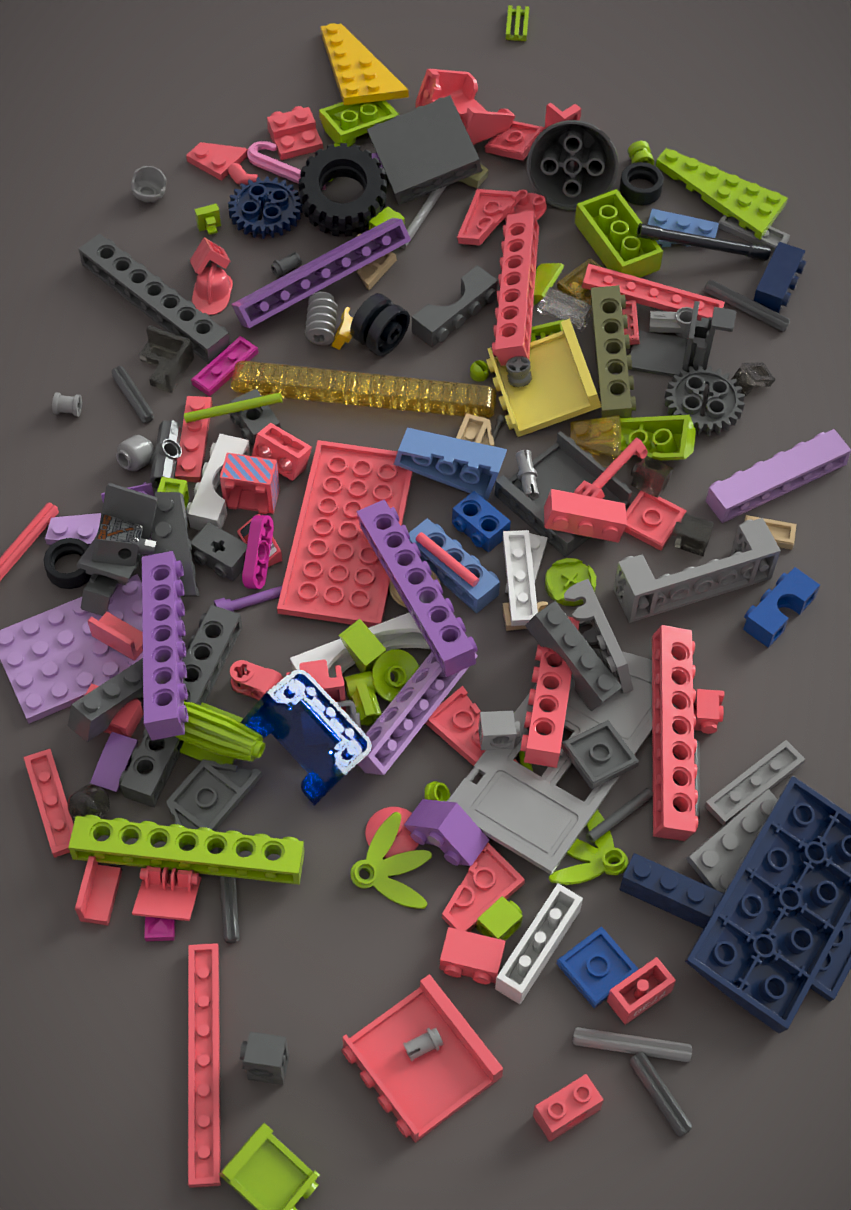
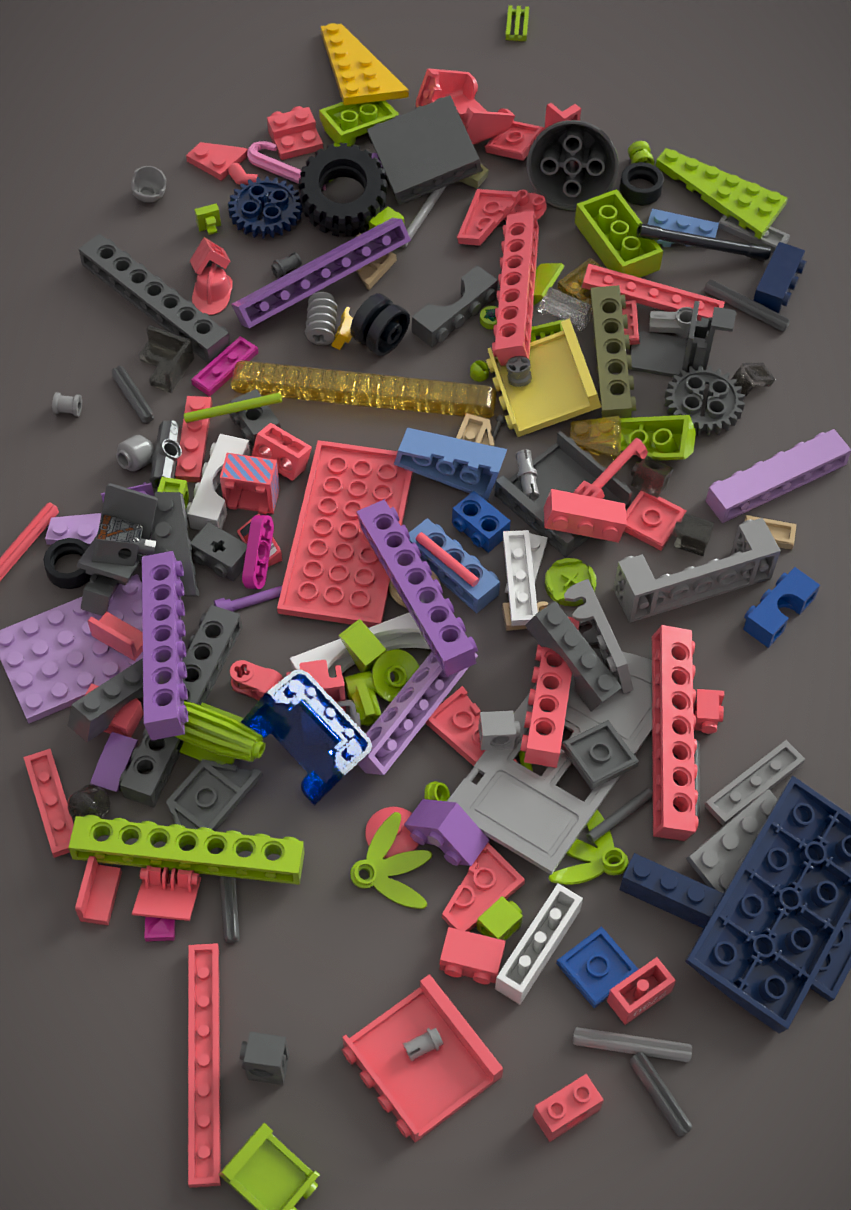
none -> lime tile [480,306,497,330]

